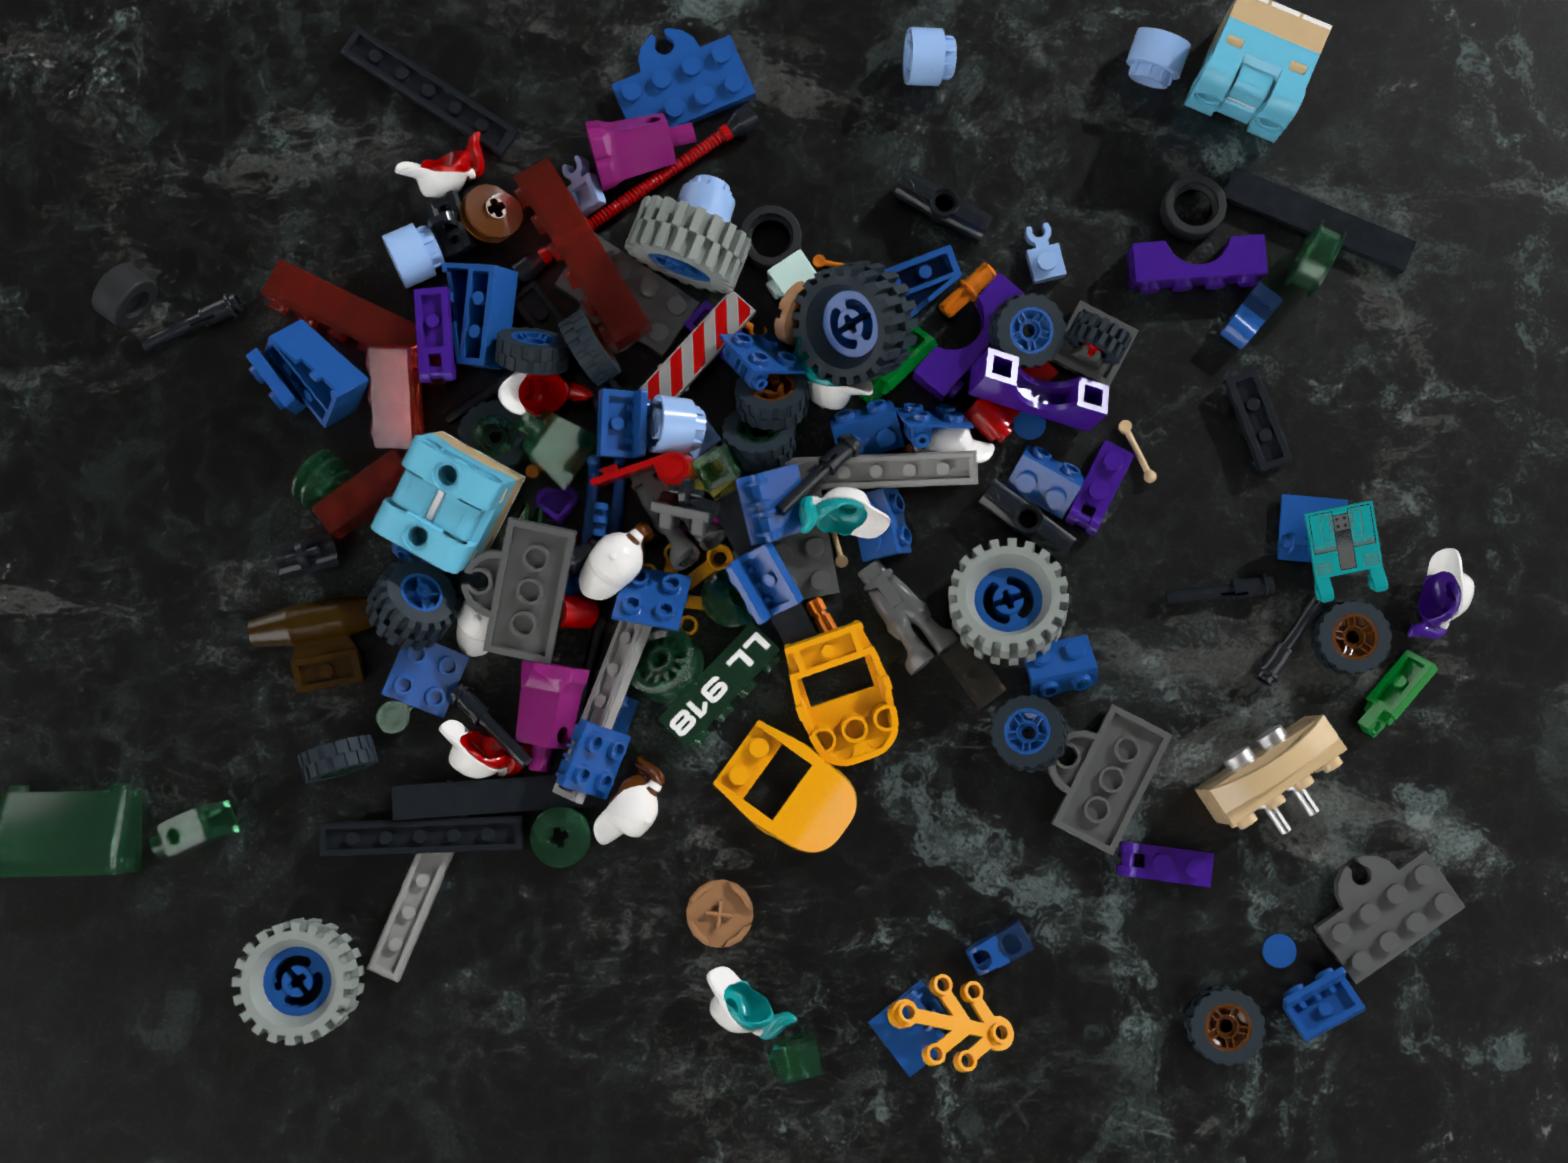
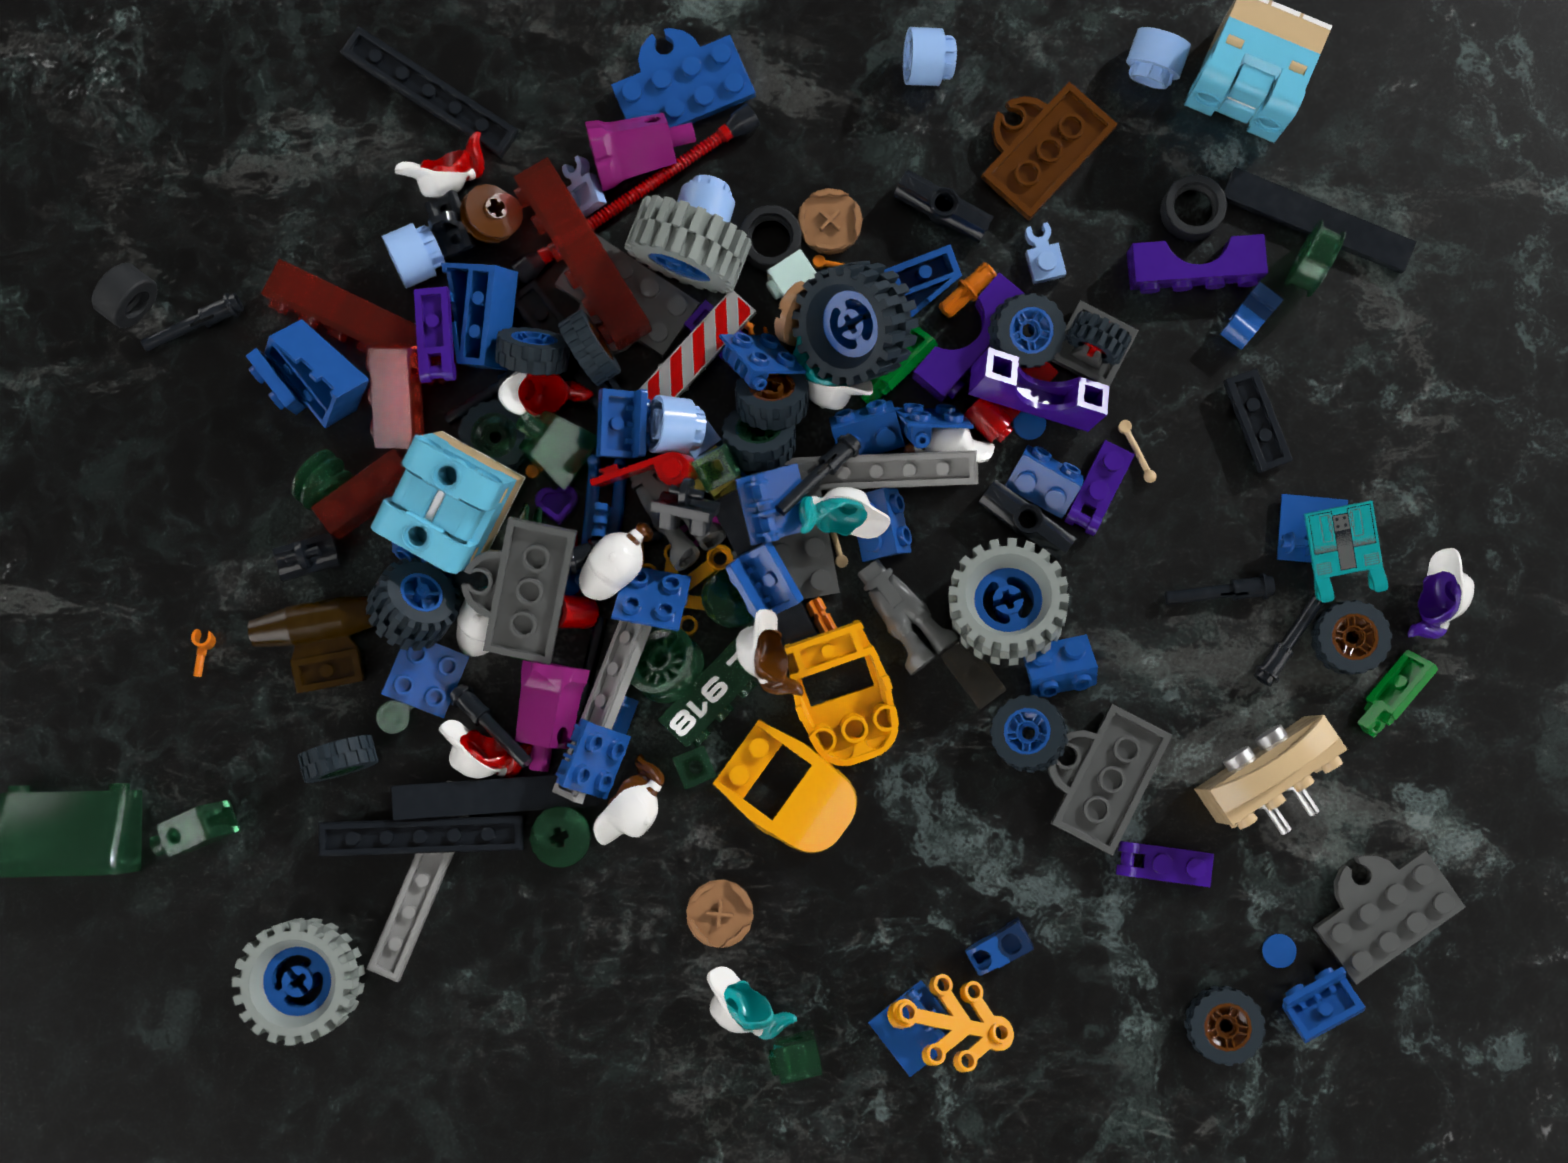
none -> orange hand [191,629,216,677]
none -> clear green plate [672,745,717,790]
none -> reddish brown hair [736,609,803,696]
none -> medium nougat tile [798,188,862,255]
none -> reddish brown plate [981,81,1118,221]

